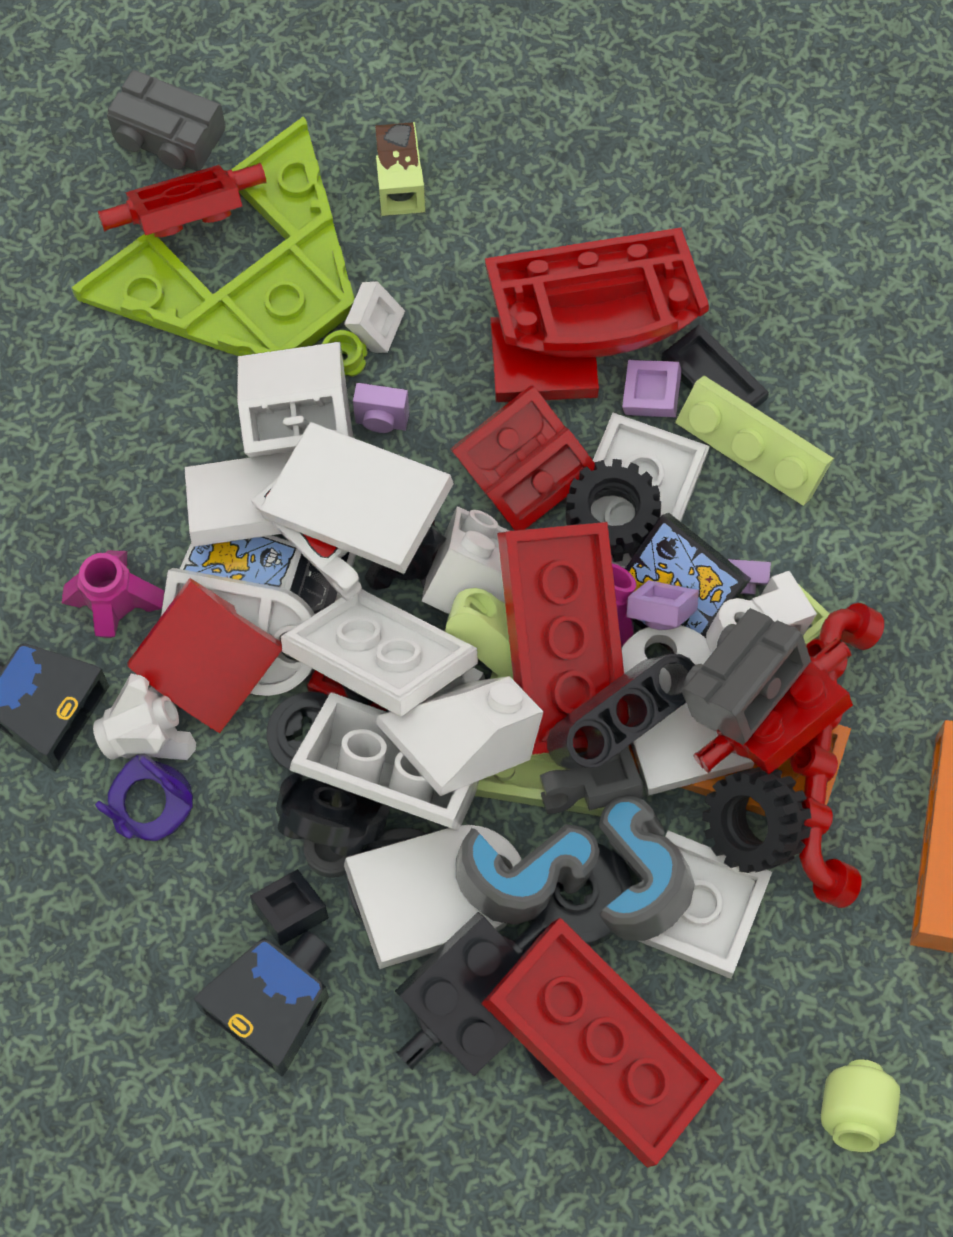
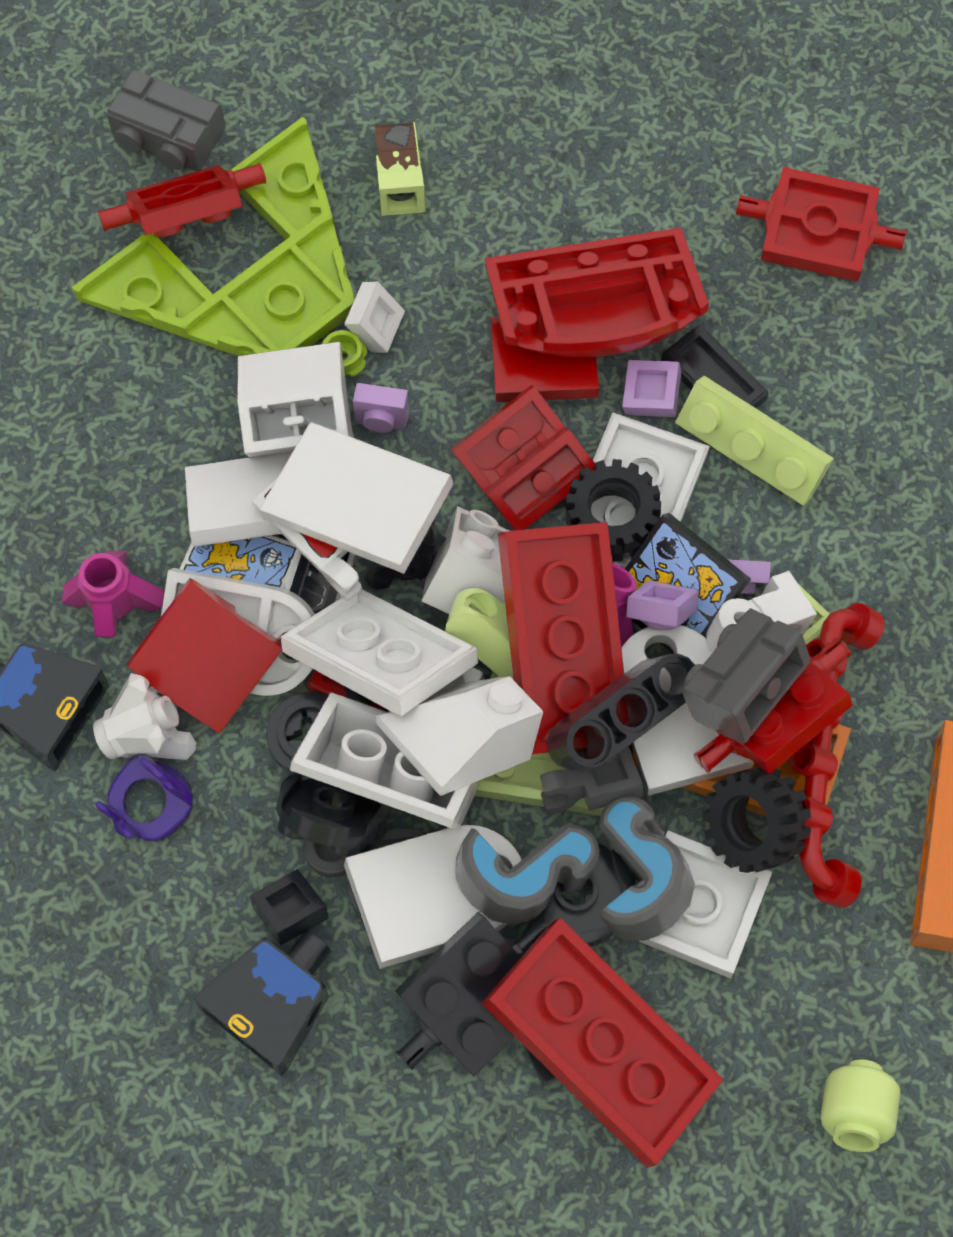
none -> red plate [736,167,907,282]

